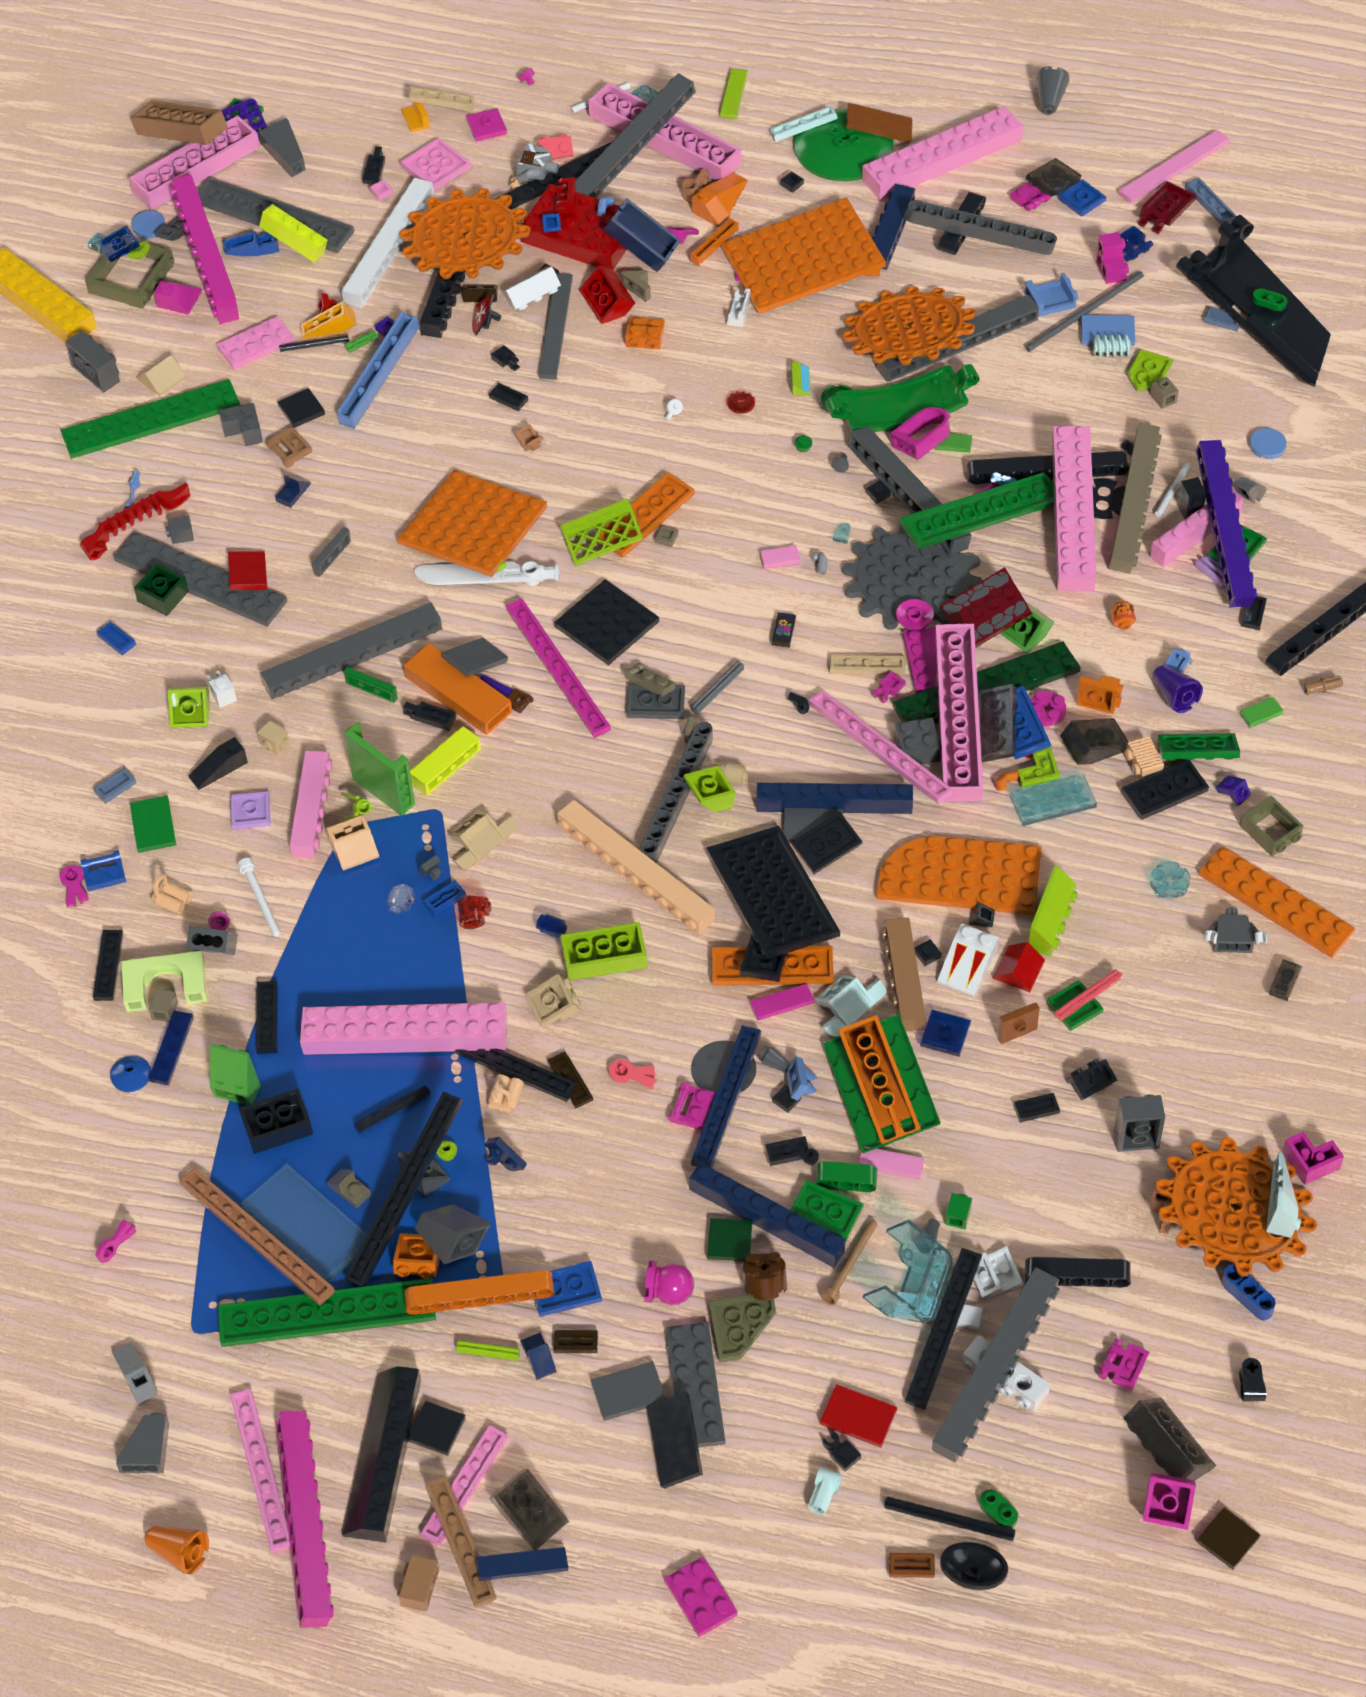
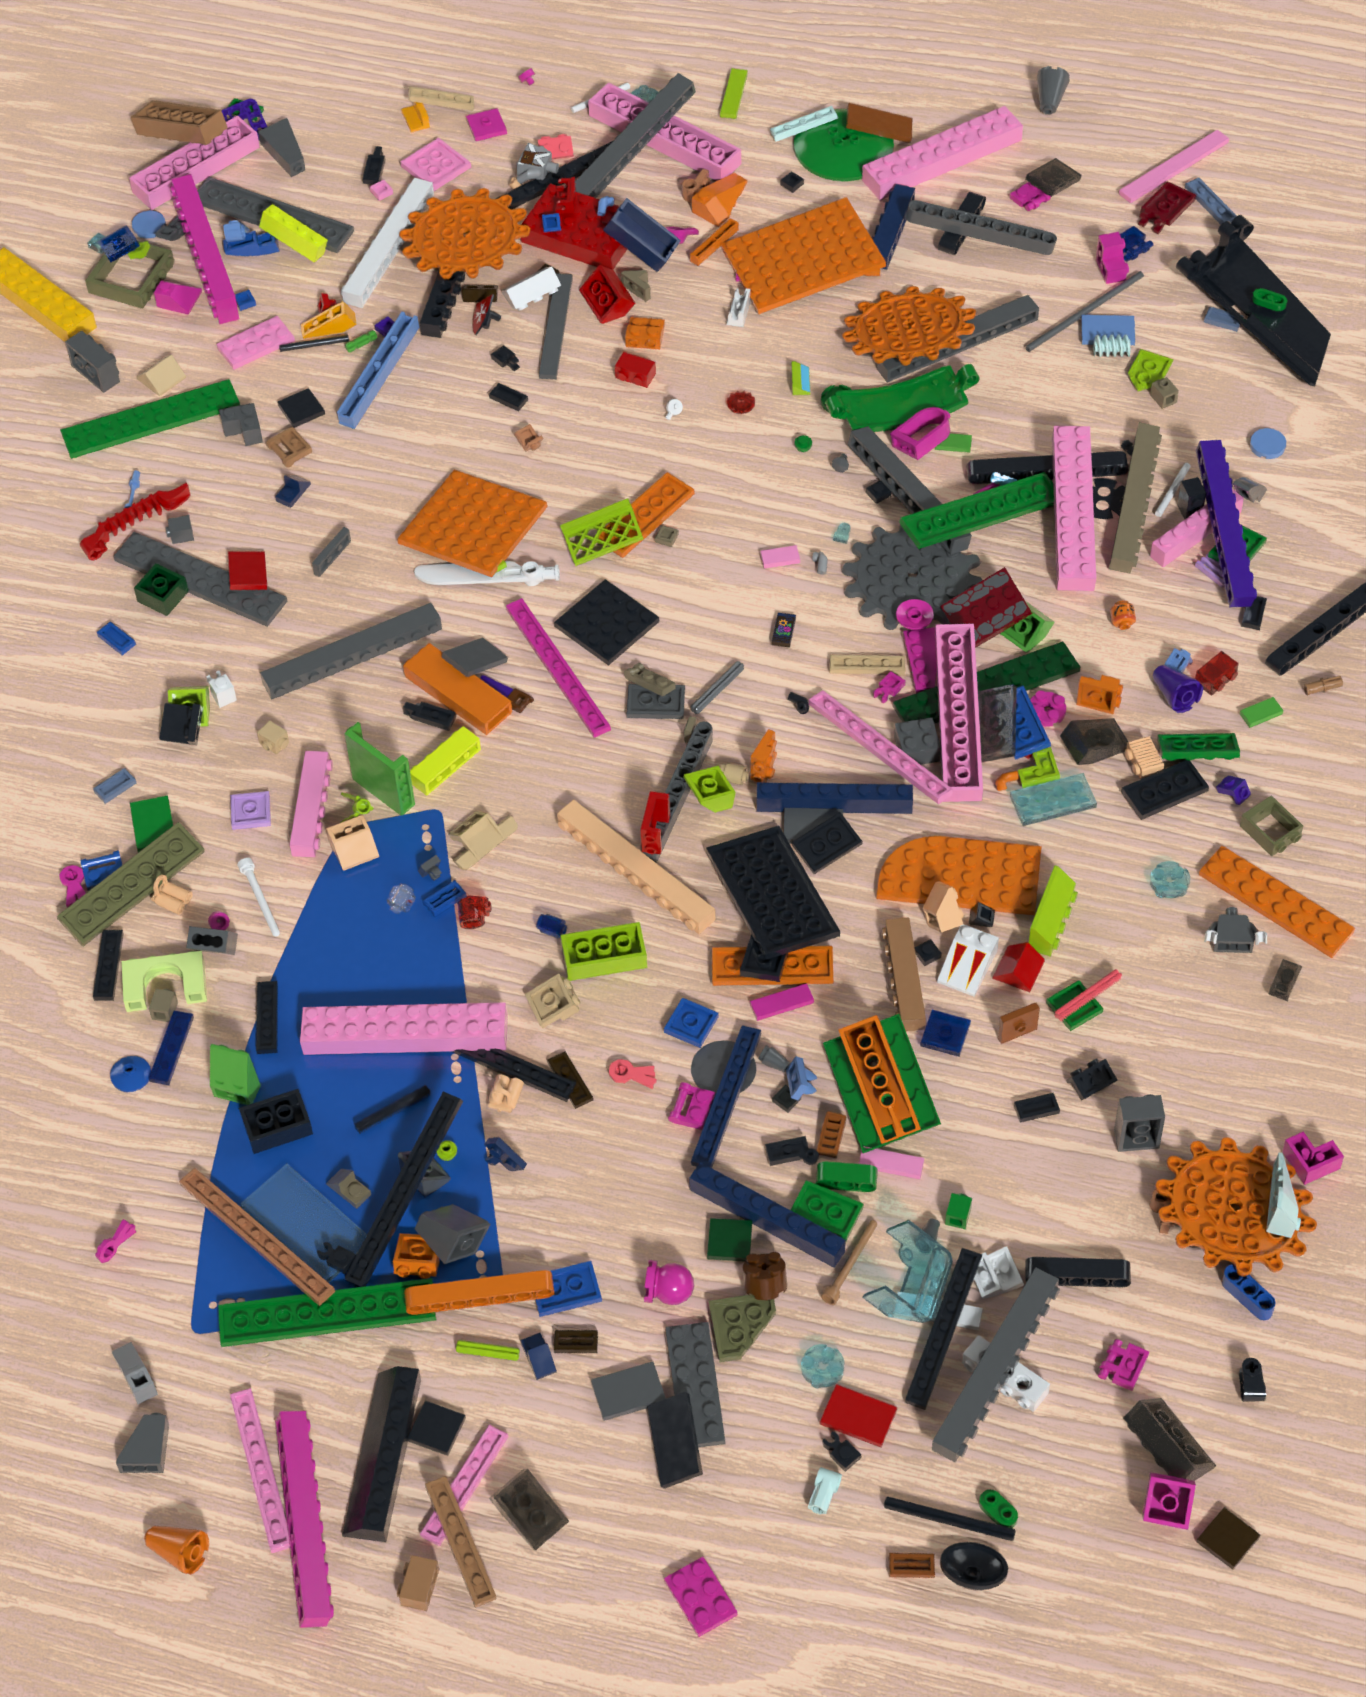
black slope [188,737,248,790] -> none
green tile [344,667,398,703] -> none
dark blue tile [475,1547,569,1581] -> none
light aqua plate [815,975,887,1038] -> none
medium blue panel [1024,272,1078,317] -> none
blue tile [1058,179,1106,217] -> none
none -> olive plate [57,822,205,947]
none -> black bracket [159,703,203,746]
none -> medium blue plate [223,220,250,243]
none -> blue plate [235,290,256,311]
none -> black plate [317,1242,356,1274]
none -> red brick [615,352,656,388]
none -> red panel [641,791,670,854]
none -> blue plate [664,998,719,1048]
none -> orange plate [751,729,777,783]
none -> clear light blue plate [801,1344,845,1389]
none -> dark orange slope [817,1111,847,1158]
none -> light nougat slope [923,881,963,933]
none -> clear red brick [1195,651,1239,696]

